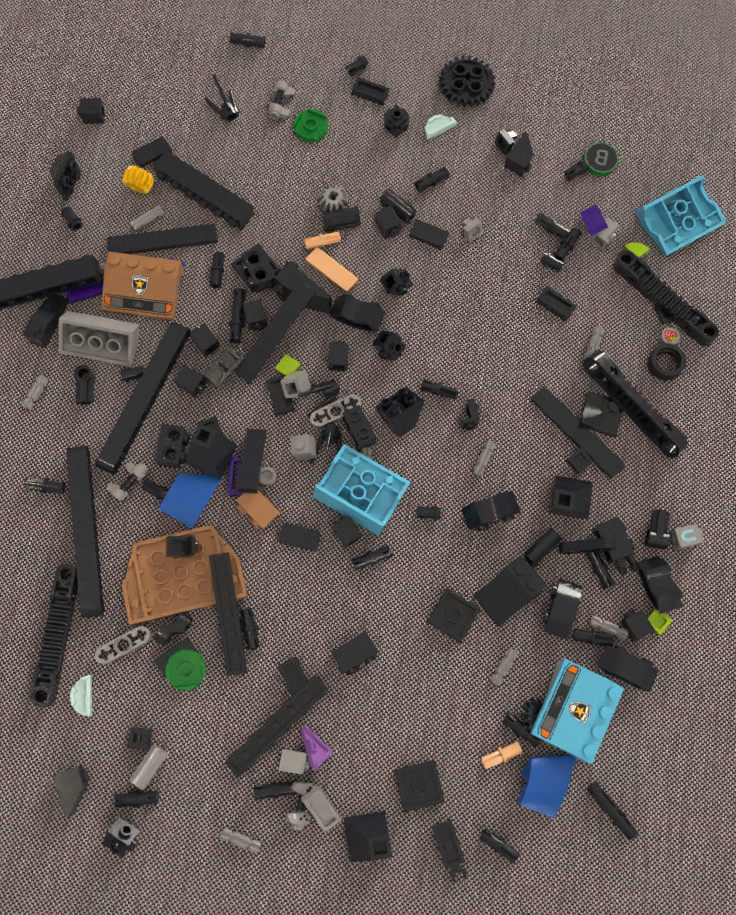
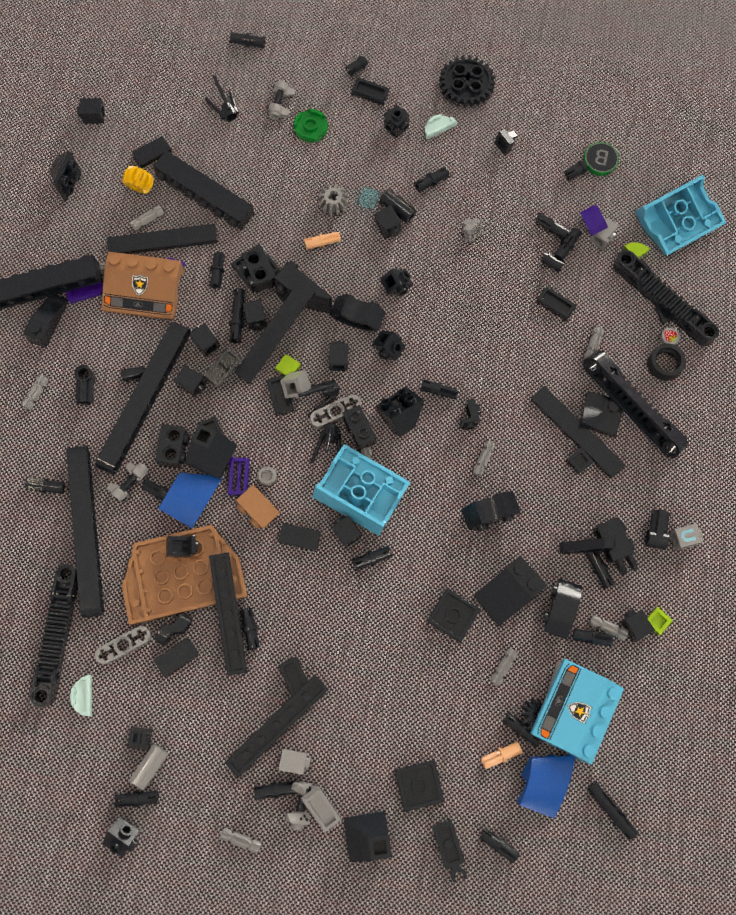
black slope [53,765,89,817] -> none
light grey slope [59,311,140,367] -> none
black pin [61,207,82,230] -> none
green tile [165,649,206,691] -> none
black tile [238,429,266,494] -> none
light grey brick [290,434,317,461] -> none
medium lavender tile [300,725,332,771] -> none
light nougat tile [305,247,359,294] -> none
black tile [323,206,361,232] -> none
black brick [331,631,378,675] -> none
black tile [409,219,449,250] -> none
black pin [417,505,441,521] -> none
black slope [504,131,534,177] -> none
black axle [523,528,562,567] -> none
black slope [549,475,593,520] -> none
black brick [597,645,659,693] -> none
black brick [637,556,683,614] -> none
none -> clear light blue tile [358,186,380,209]

